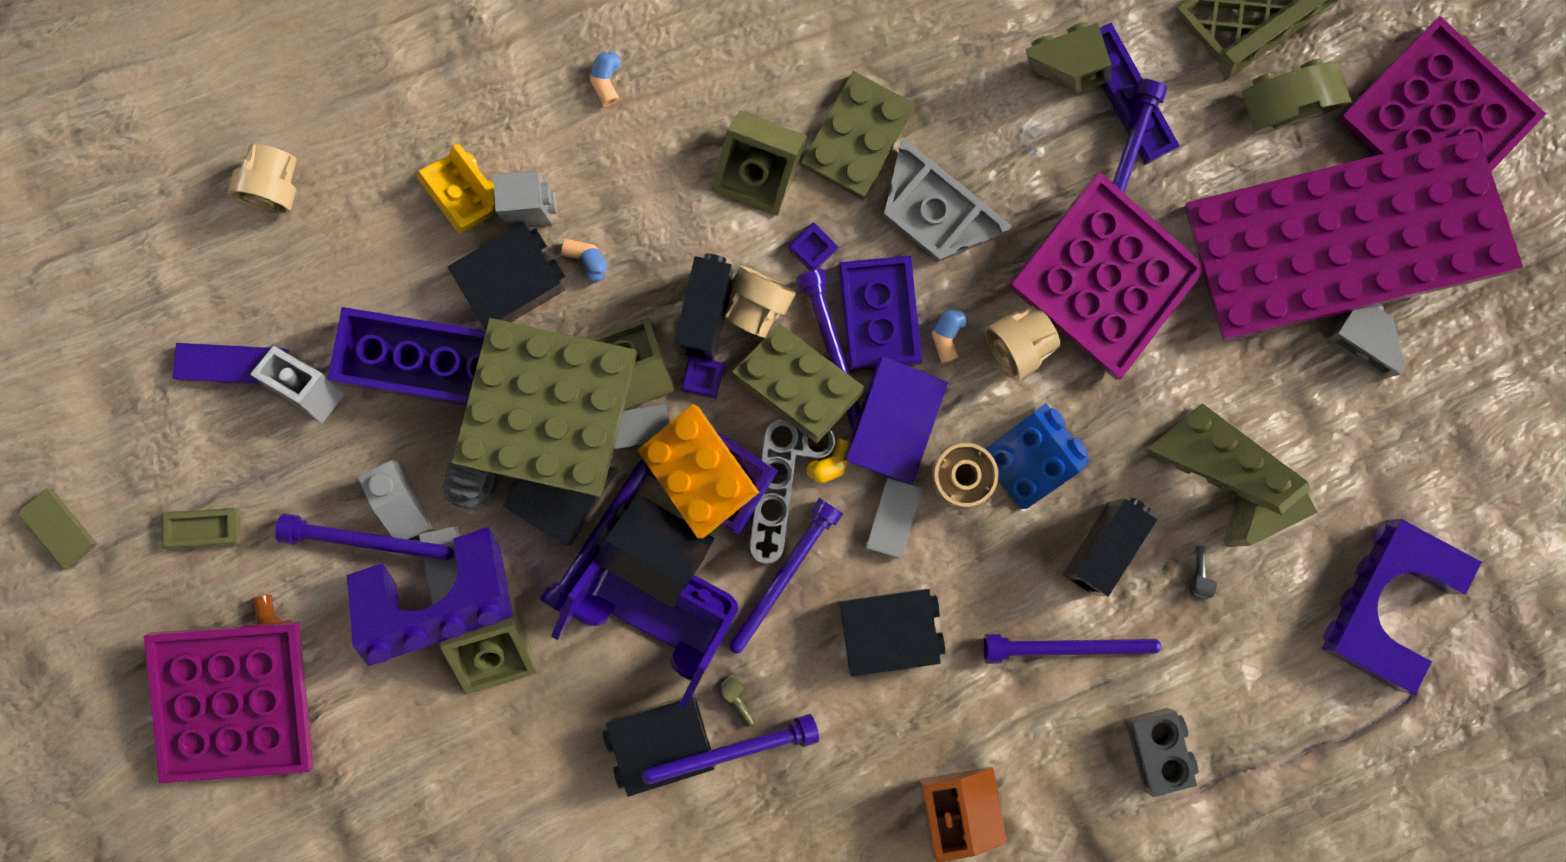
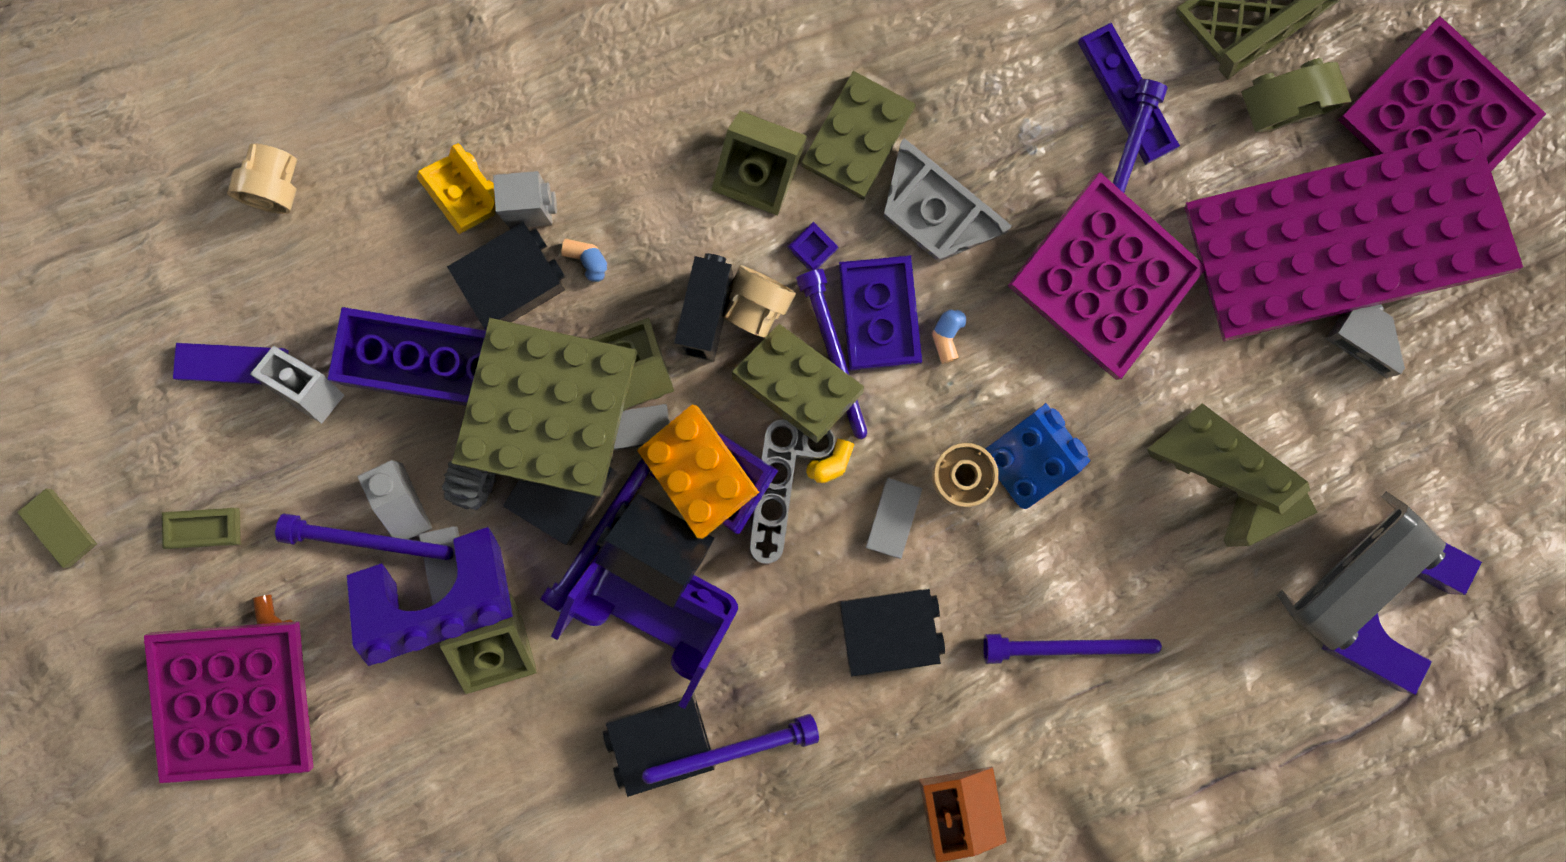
arm [590,52,621,107] -> none
dark purple tile [681,355,725,400] -> none
olive hand [720,674,755,727] -> none
dark purple piece [729,498,843,654] -> none
dark purple tile [843,356,948,485] -> none
tan piece [984,306,1060,381] -> none
olive slope [1025,22,1111,93] -> none
black brick [1062,497,1158,597] -> none
dark grey brick [1125,708,1199,797] -> none
dark grey hand [1189,546,1217,600] -> none
none -> dark grey windscreen [1277,491,1446,650]

